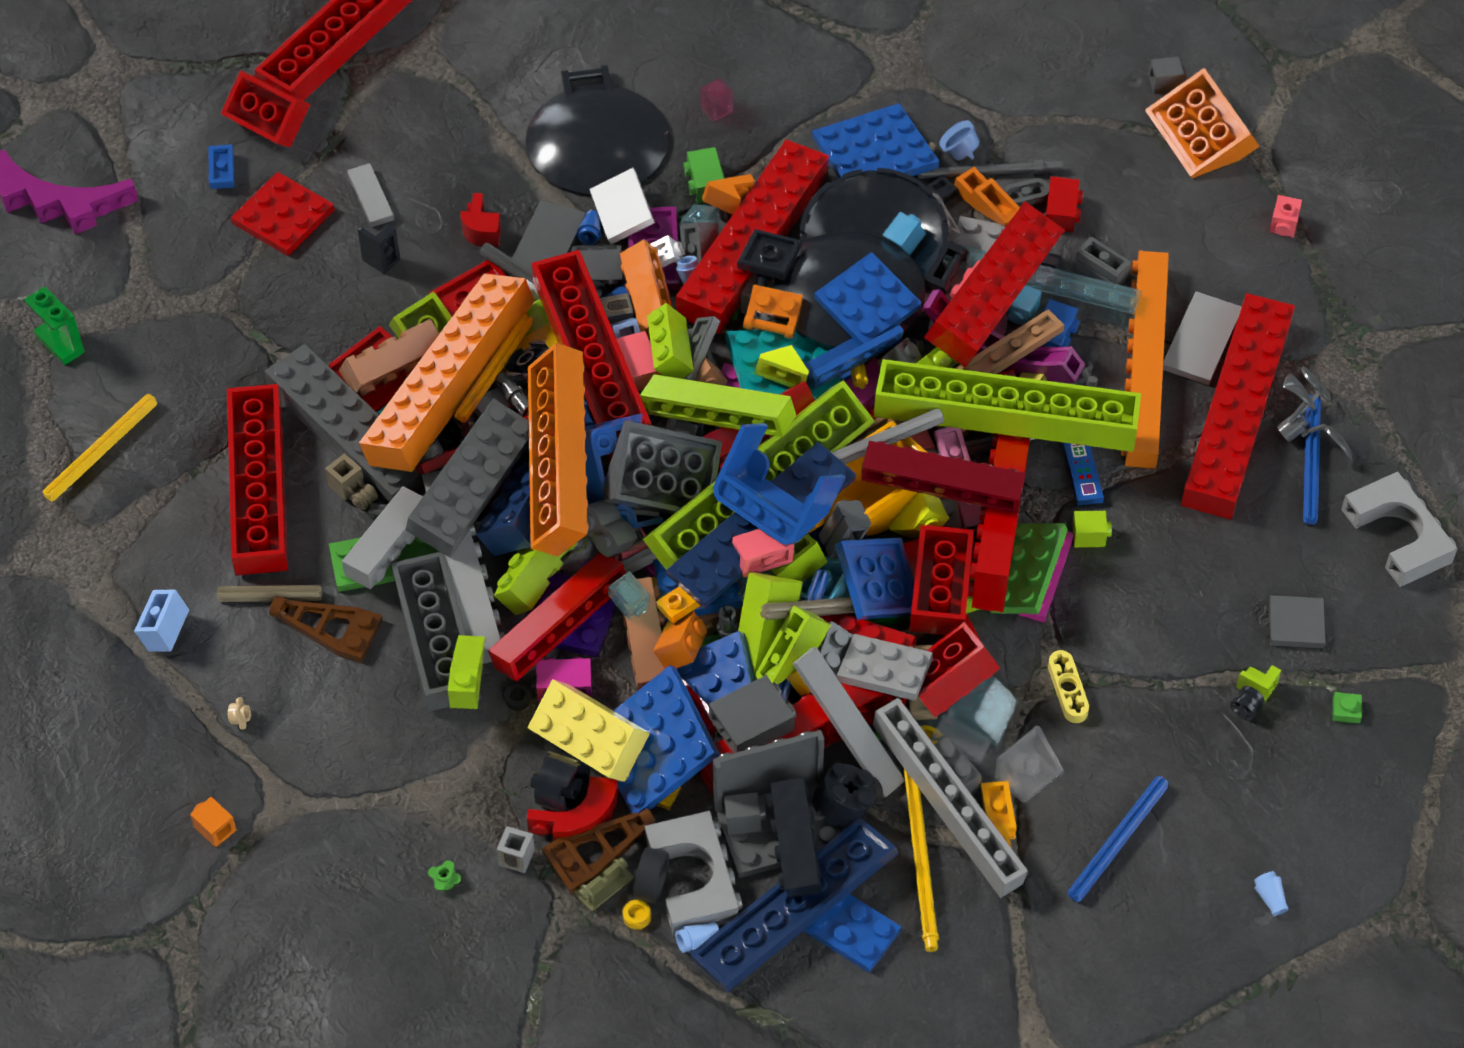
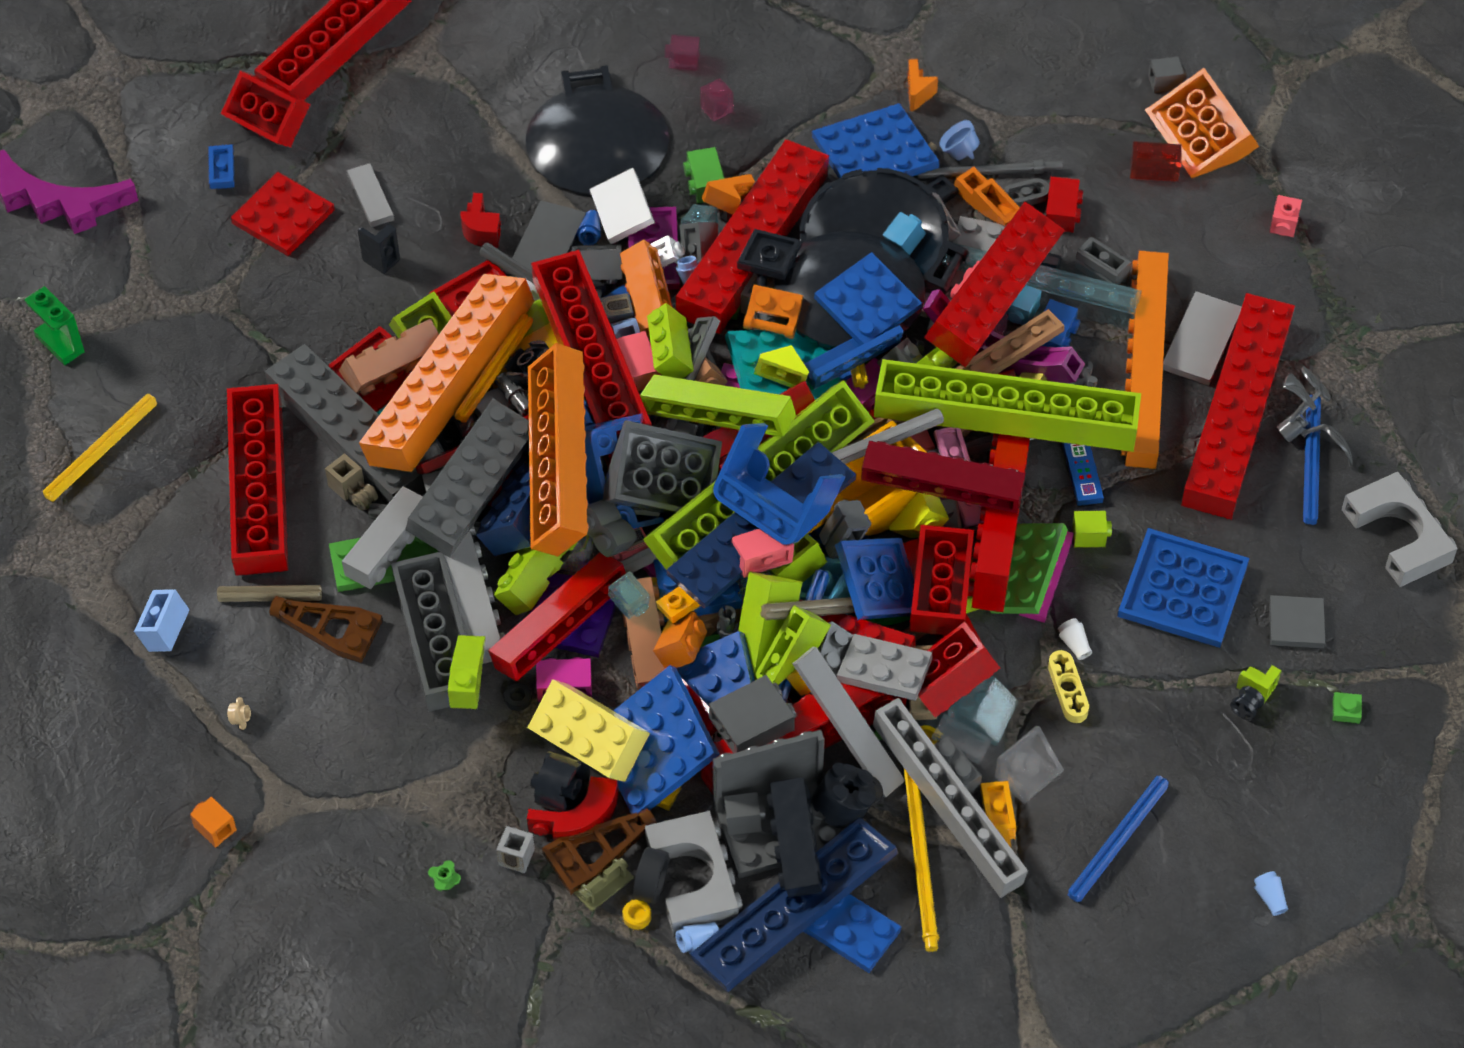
none -> clear pink brick [665,35,700,70]
none -> orange slope [908,59,938,111]
none -> white cone [1058,618,1092,660]
none -> blue plate [1117,528,1250,648]
none -> clear red brick [1130,141,1182,182]

